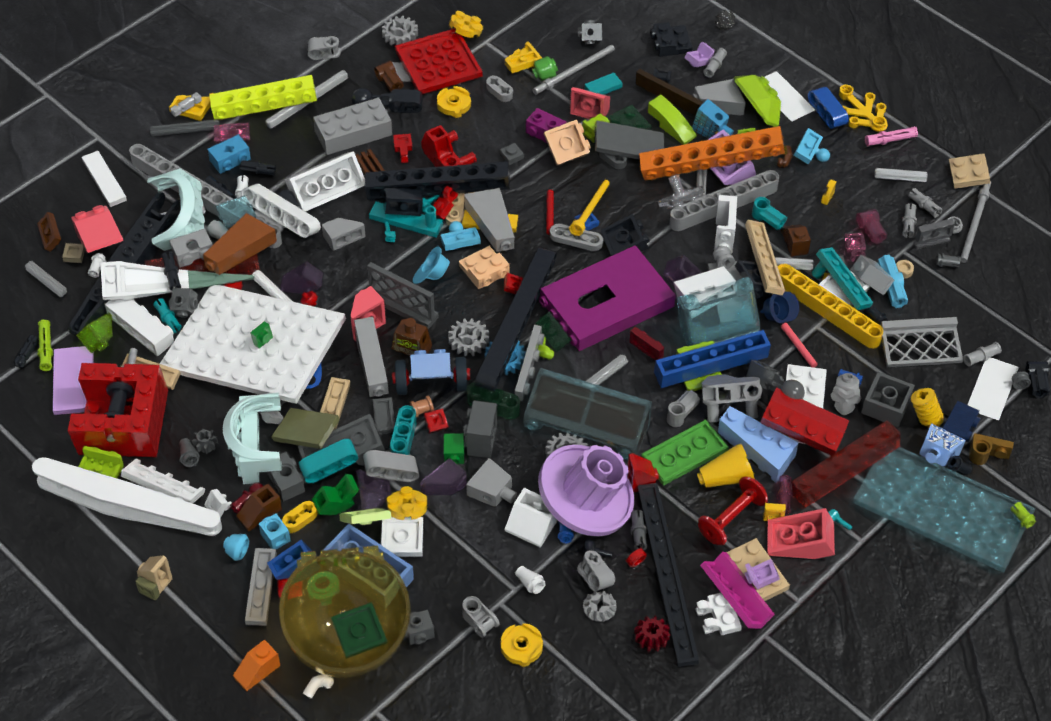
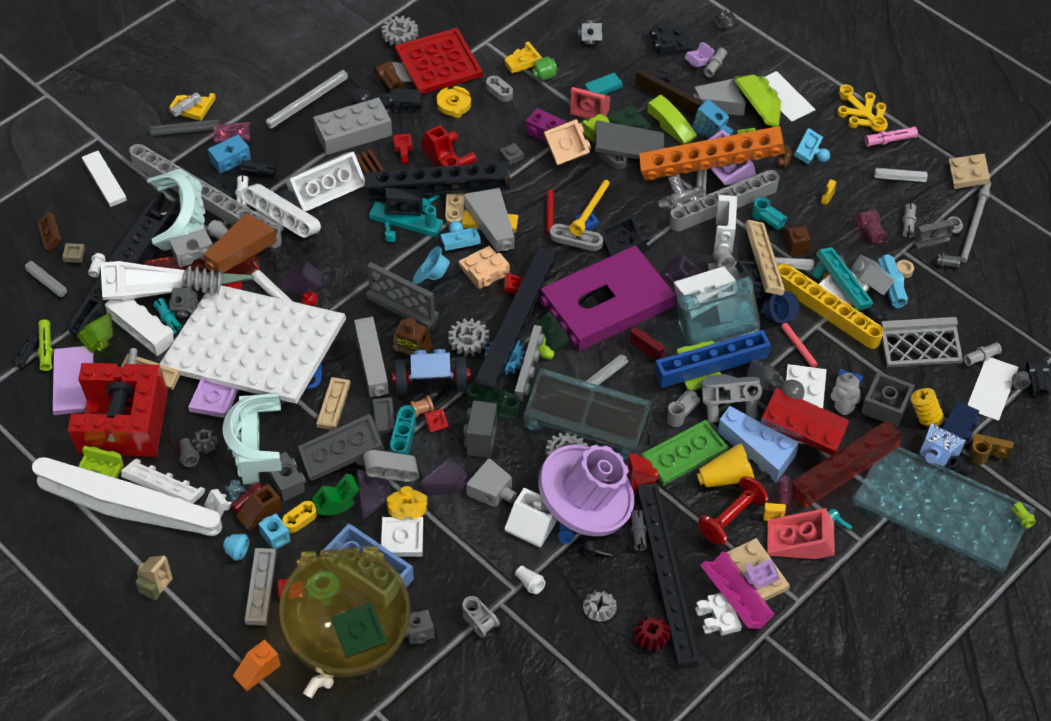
coral slope [71,205,123,253] -> none
black pin [161,251,181,290] -> none
neon yellow brick [210,75,317,120] -> none
clear light blue piece [215,195,256,228] -> none
green plate [250,321,273,349] -> none
light grey plate [259,411,283,424] -> none
blue slope [267,539,320,580] -> none
olive tile [271,408,340,449] -> none
teal beam [299,439,358,483] -> none
light grey piece [308,36,341,60] -> none
light grey slope [322,218,365,251] -> none
yellowish green plate [339,508,391,525] -> none
coral slope [351,286,386,341] -> none
red plate [433,186,458,220] -> none
green brick [444,433,464,465] -> none
yellow plate [449,11,483,38] -> none
yellow plate [501,623,543,667] -> none
light grey bar [533,45,615,95] -> none
light grey piece [577,550,615,591] -> none
red tile [626,548,647,567] -> none
blue beam [808,87,849,129] -> none
clear pink plate [844,233,866,262] -> none
light grey pin [908,188,942,218] -> none
none -> light grey piece [181,266,222,295]
none -> lavender plate [188,379,239,418]
none -> clear light blue piece [225,479,244,503]

